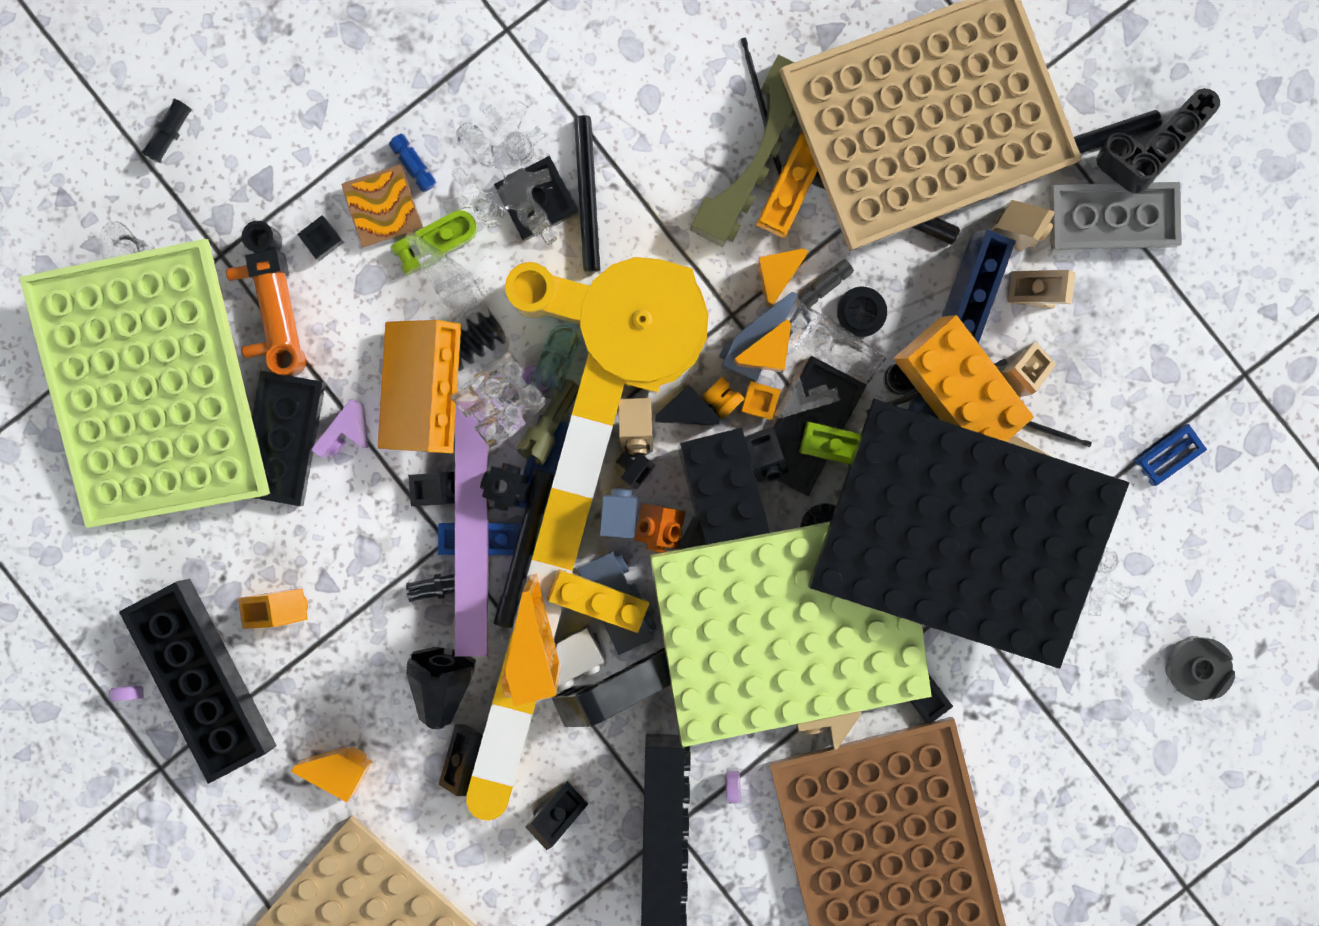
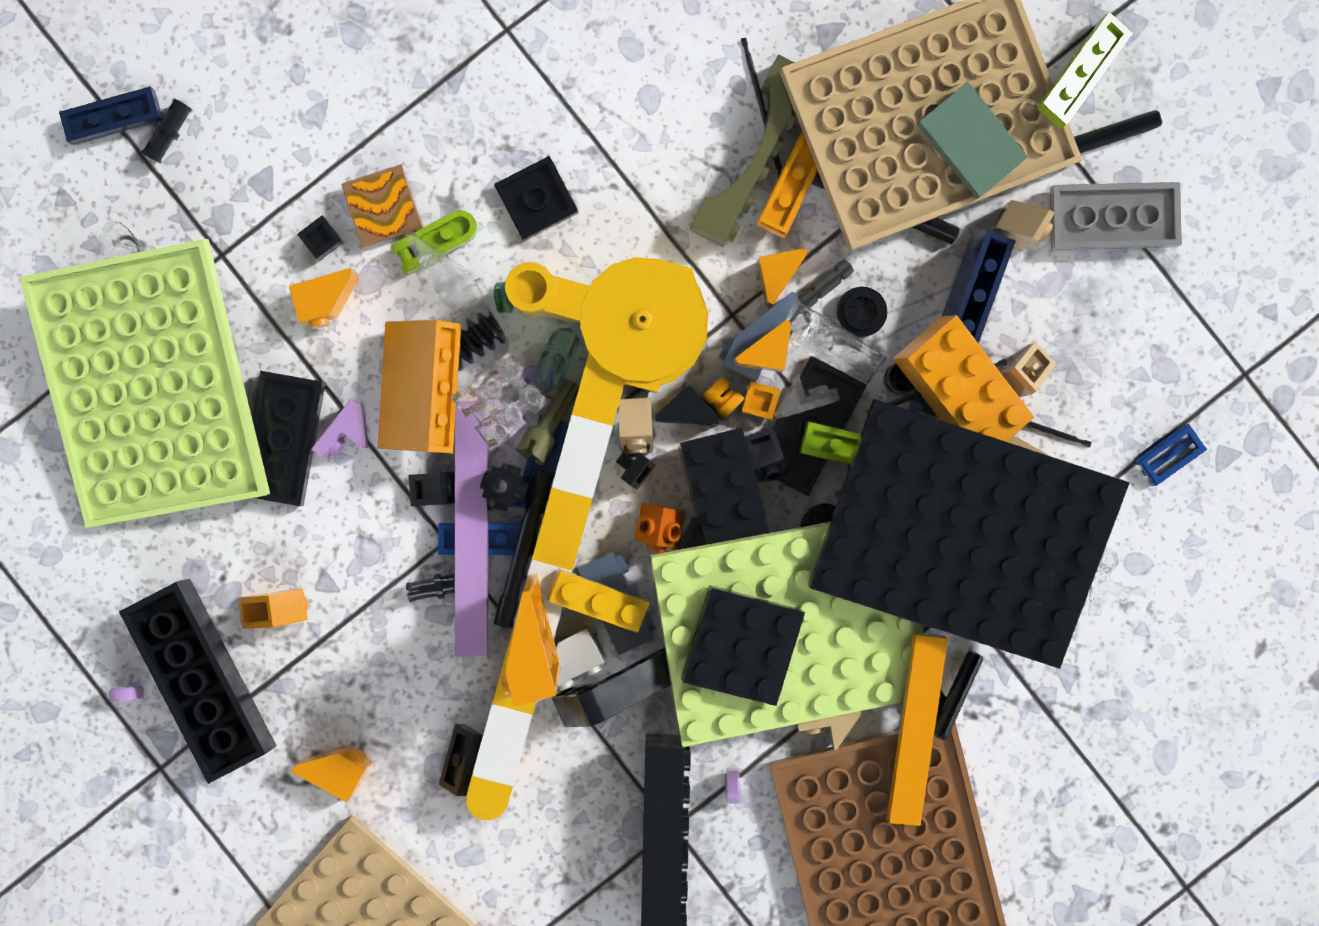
orange piece [226,221,306,376] -> none
blue axle [389,134,437,192] -> none
black cone [406,647,476,729] -> none
clear plant [443,100,557,245] -> none
black slope [525,781,588,851] -> none
black axle [574,115,600,273] -> none
sand blue brick [600,488,639,538] -> none
tan slope [1008,270,1076,308] -> none
black beam [1096,88,1221,193] -> none
dark grey plate [1165,636,1235,701] -> none
none -> dark blue plate [59,86,163,145]
none -> light orange slope [289,268,359,329]
none -> clear green tile [494,281,514,314]
none -> black plate [681,585,805,706]
none -> light orange tile [887,632,948,826]
none -> sand green tile [916,82,1028,199]
none -> black axle [934,651,983,740]
none -> plate [1037,12,1132,129]

